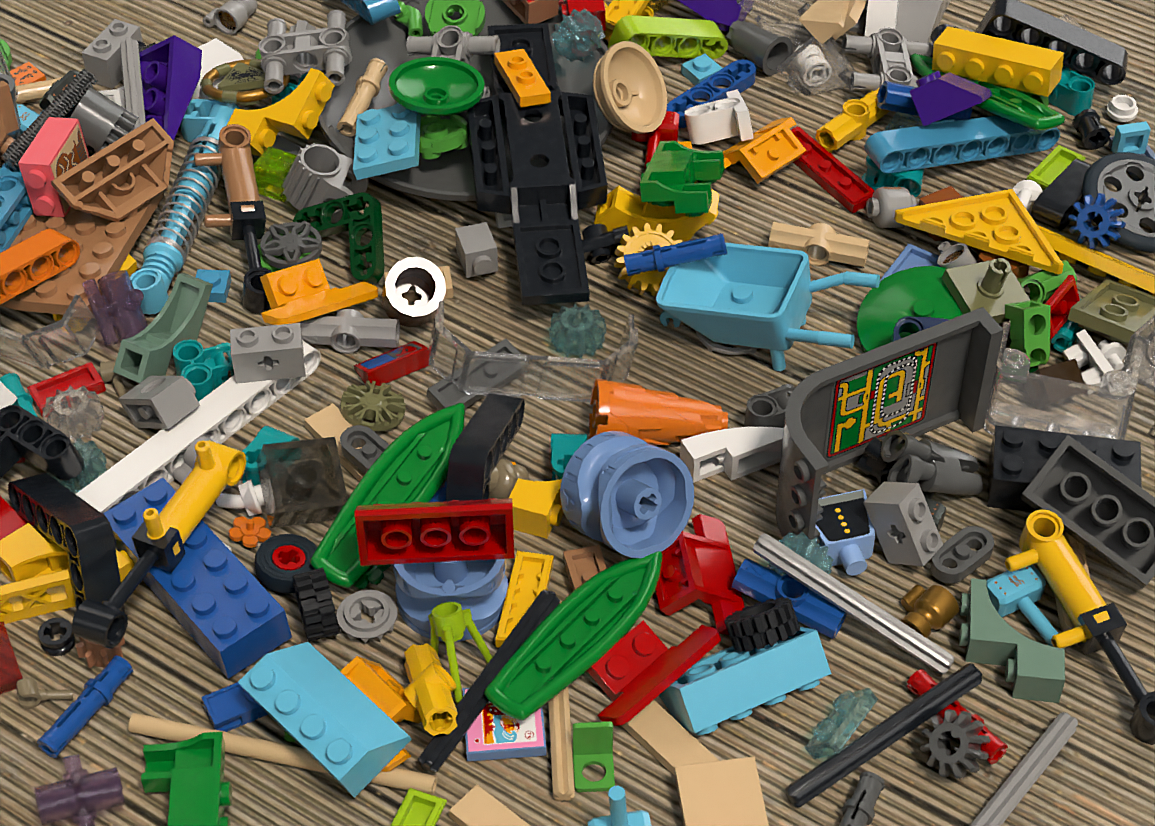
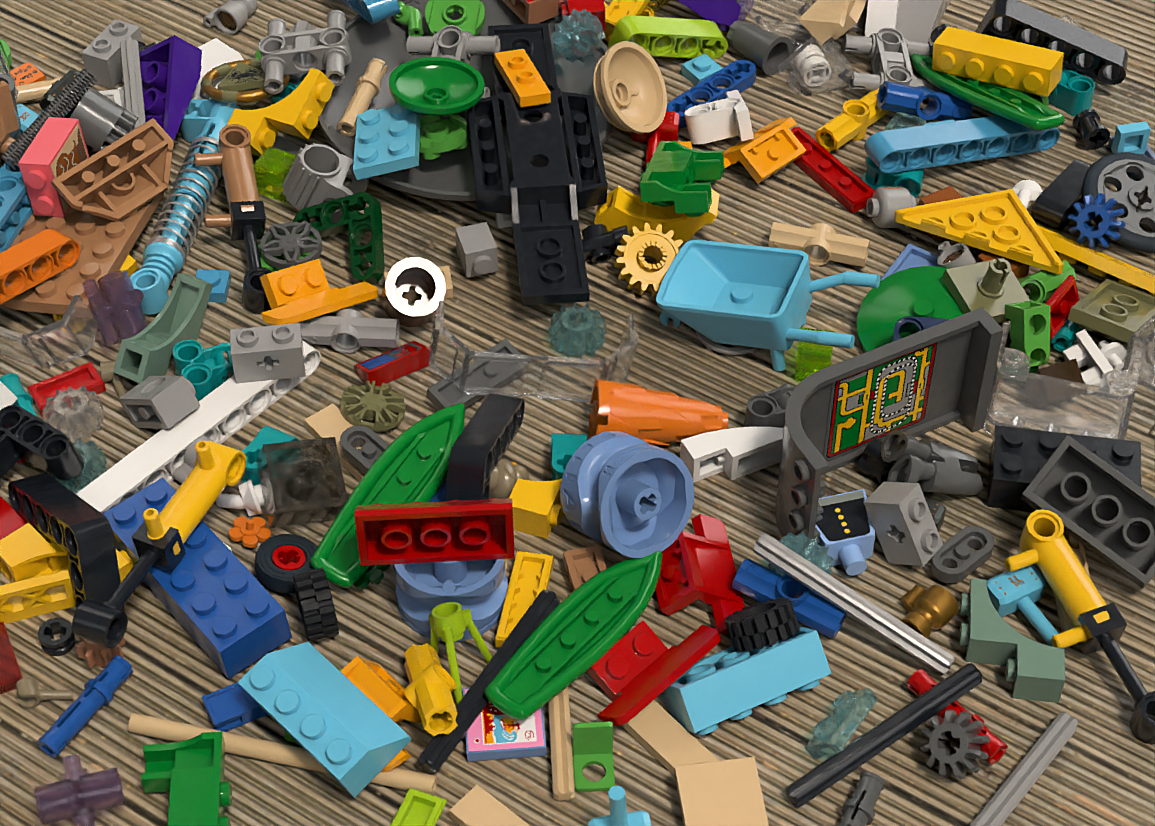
light grey gear [337,590,398,644] -> none
blue pin [624,233,727,276] -> none
dark purple slope [909,70,992,126] -> none
lime tile [1026,145,1086,191] -> none
white plate [1106,95,1138,123] -> none
none -> clear neon green brick [794,328,835,381]

